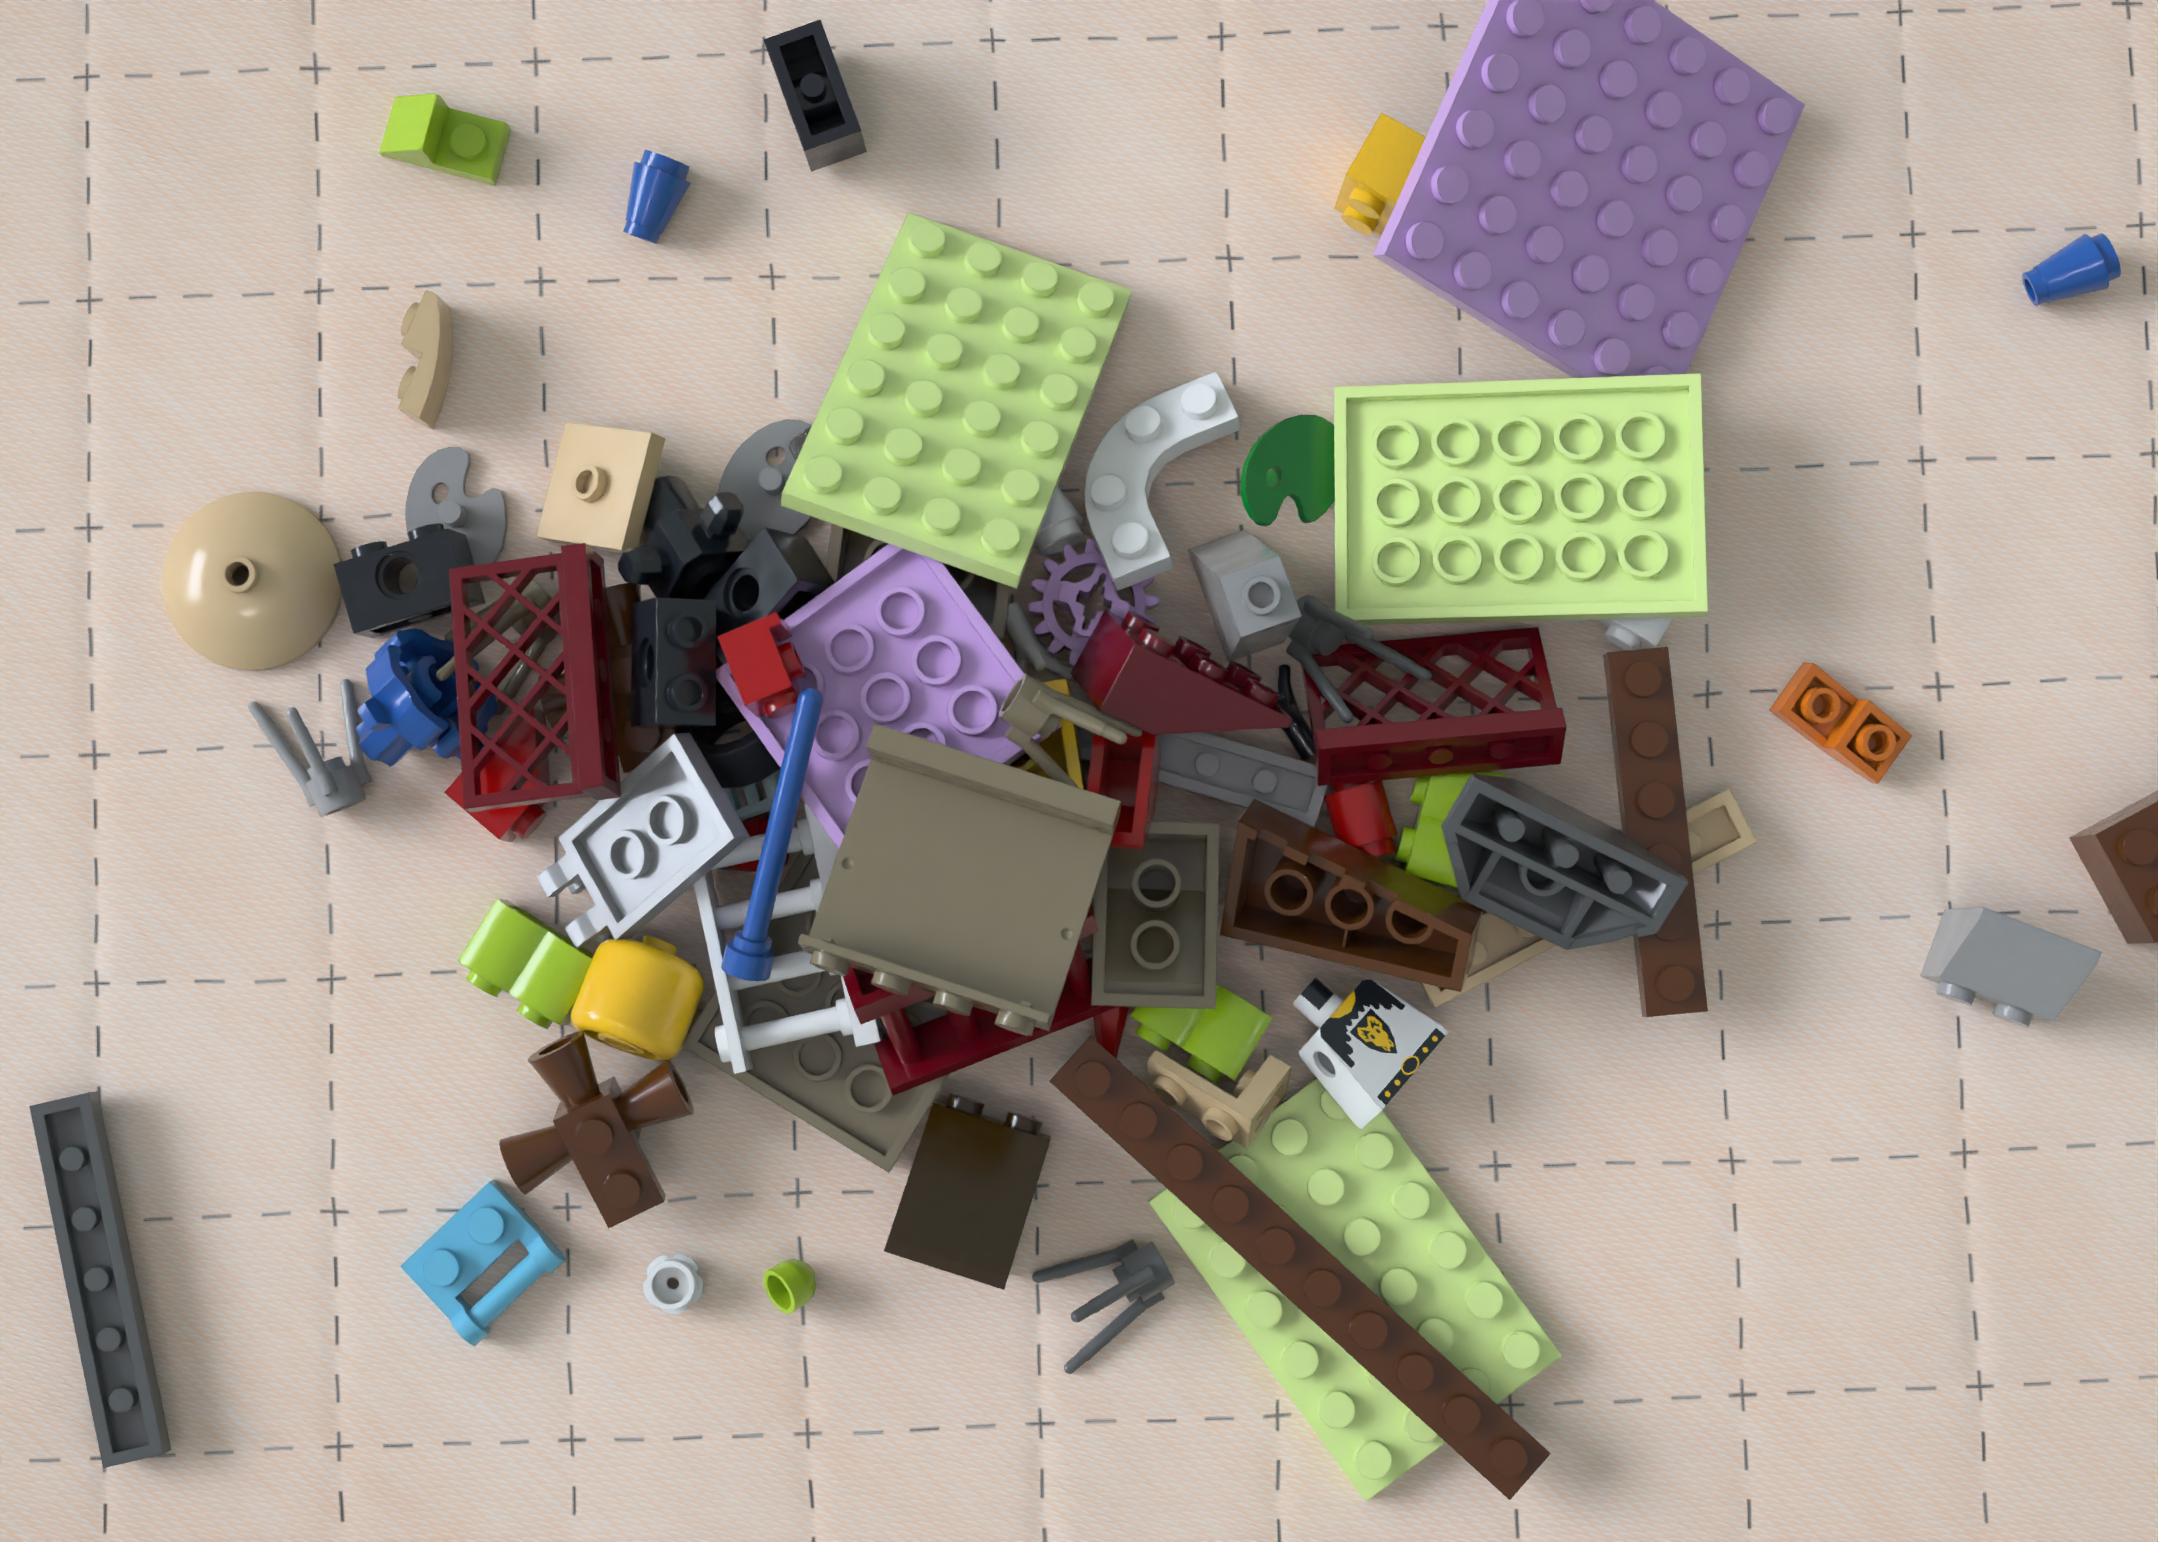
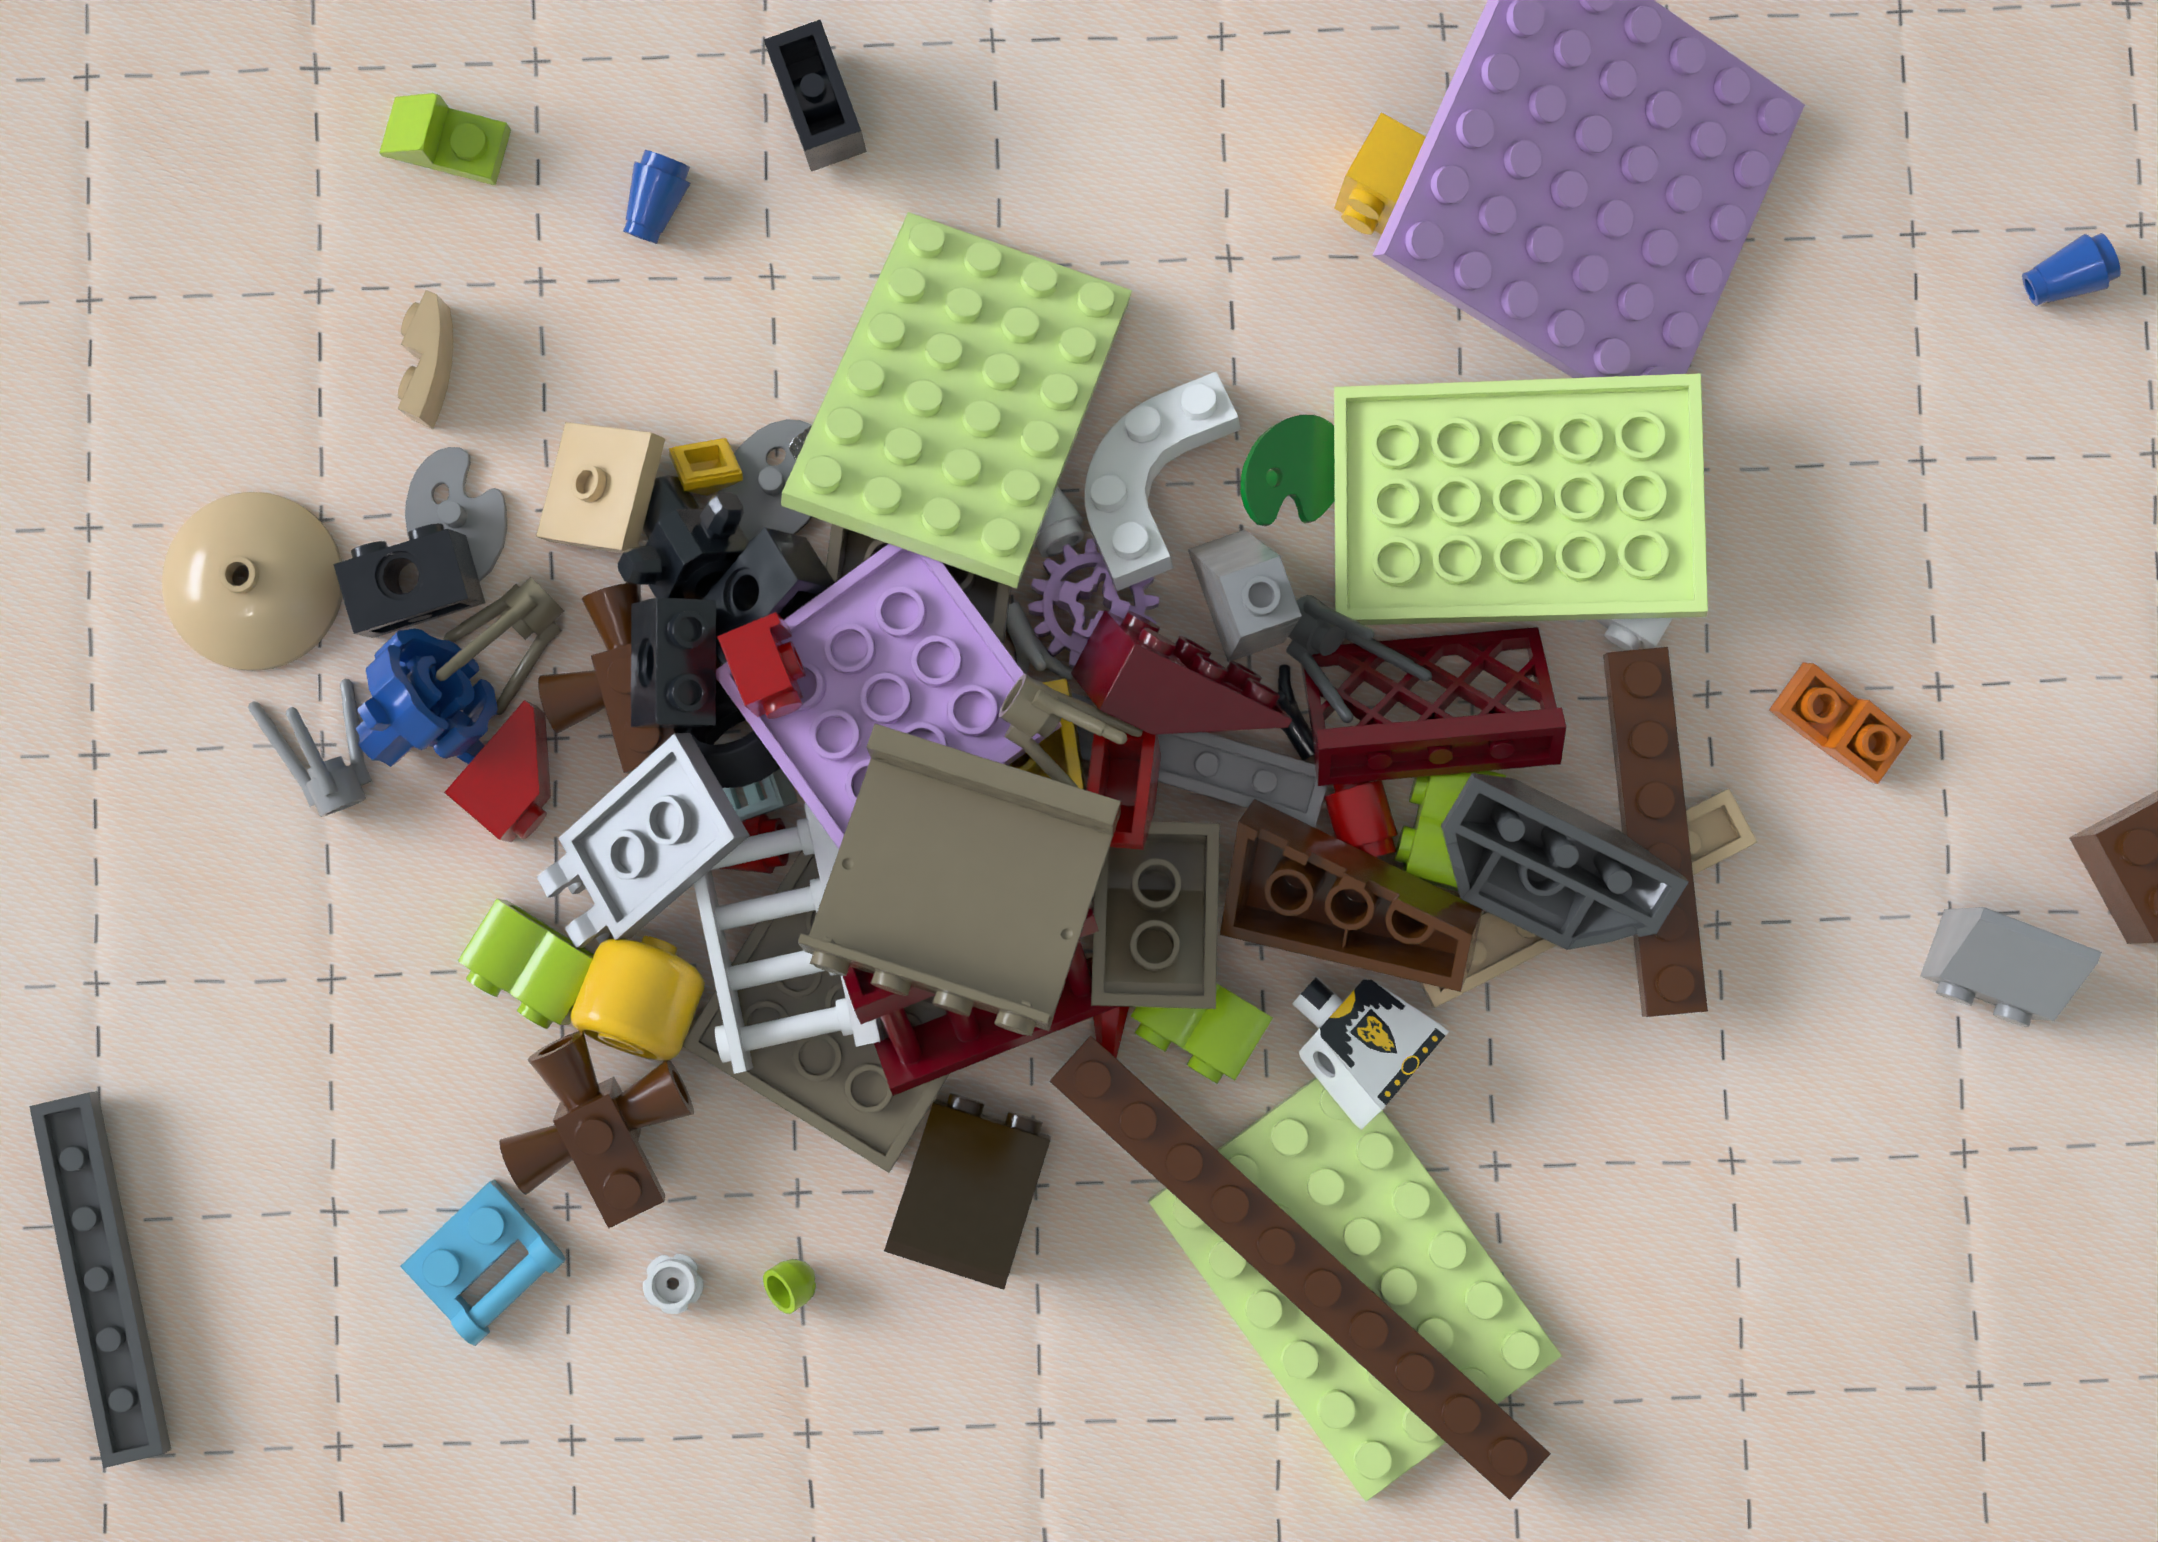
dark red fence [449,543,621,812] -> none
blue piece [721,687,823,981] -> none
dark grey plant [1032,1239,1175,1374] -> none
tan bracket [1146,1051,1291,1149] -> none
none -> yellow slope [669,438,743,496]

